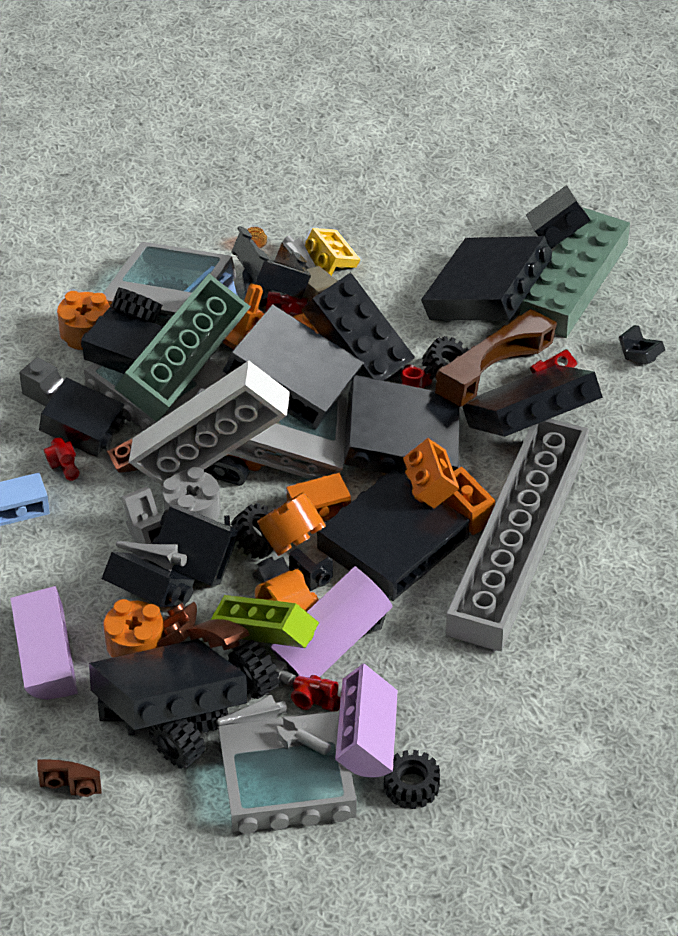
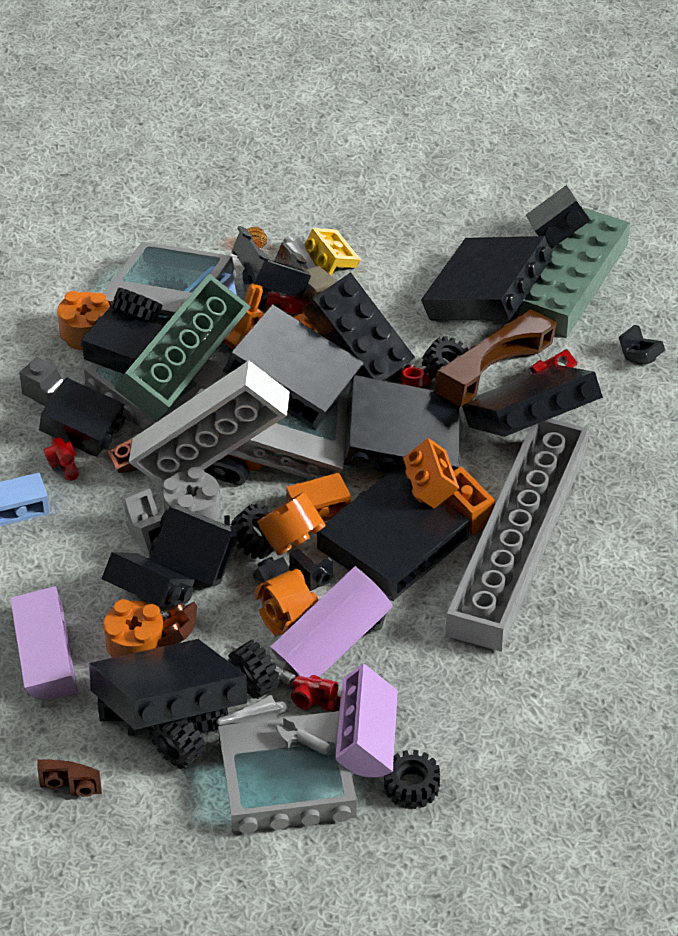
light grey piece [116,541,187,572] -> none
copper slope [187,619,250,651] -> none
lime brick [210,595,319,648] -> none

